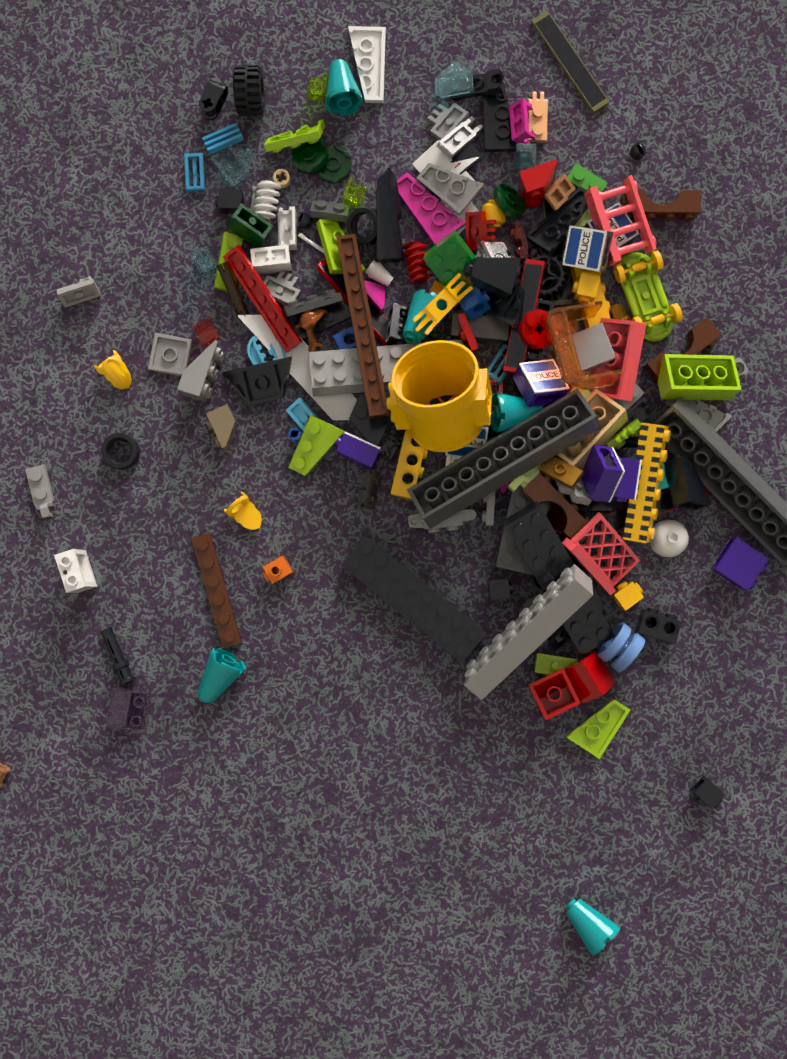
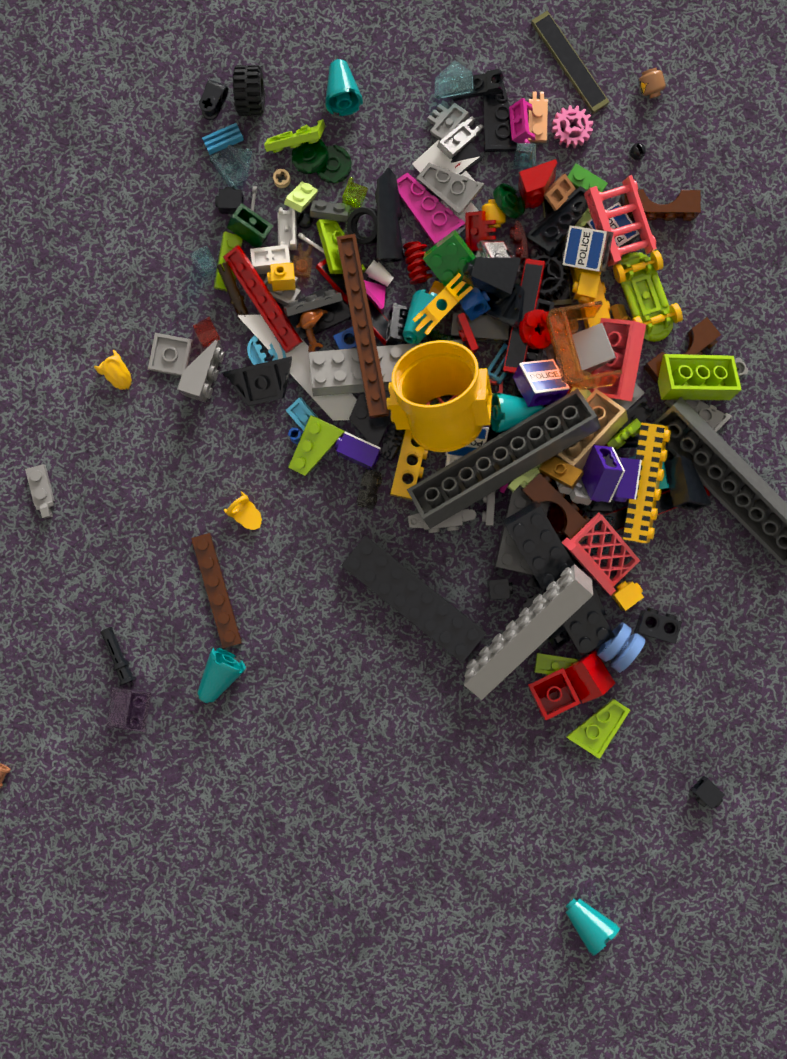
white window [54,549,97,593] -> none
light grey hinge [57,276,101,308] -> none
black tyre [101,433,140,470] -> none
dark azure tile [184,153,205,193] -> none
dark tan slope [206,404,237,450] -> none
white piece [253,180,281,224] -> none
orange brick [262,555,294,584] -> none
clear neon green panel [307,72,328,101] -> none
white wing [348,26,386,104] -> none
white cylinder [650,519,689,557] -> none
dark purple piece [710,537,769,591] -> none
none -> yellow brick [267,263,296,291]
none -> yellowish green plate [284,181,318,213]
none -> clear orange plate [293,243,313,278]
none -> bright pink gear [551,105,593,148]
none -> medium nougat head [639,68,666,99]

